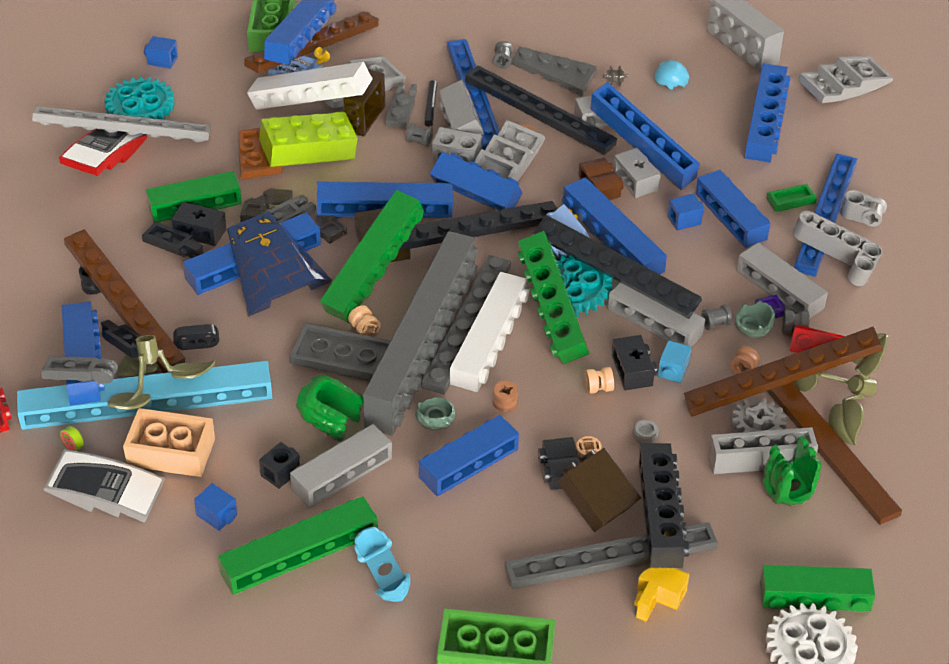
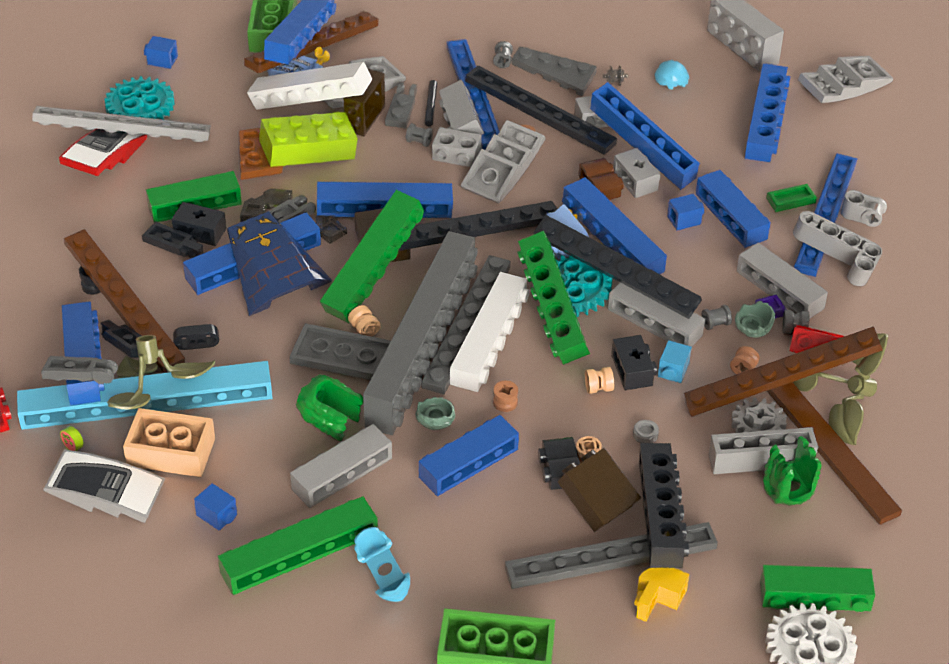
black brick [259,442,300,489] -> none
blue brick [430,152,523,210] -> none

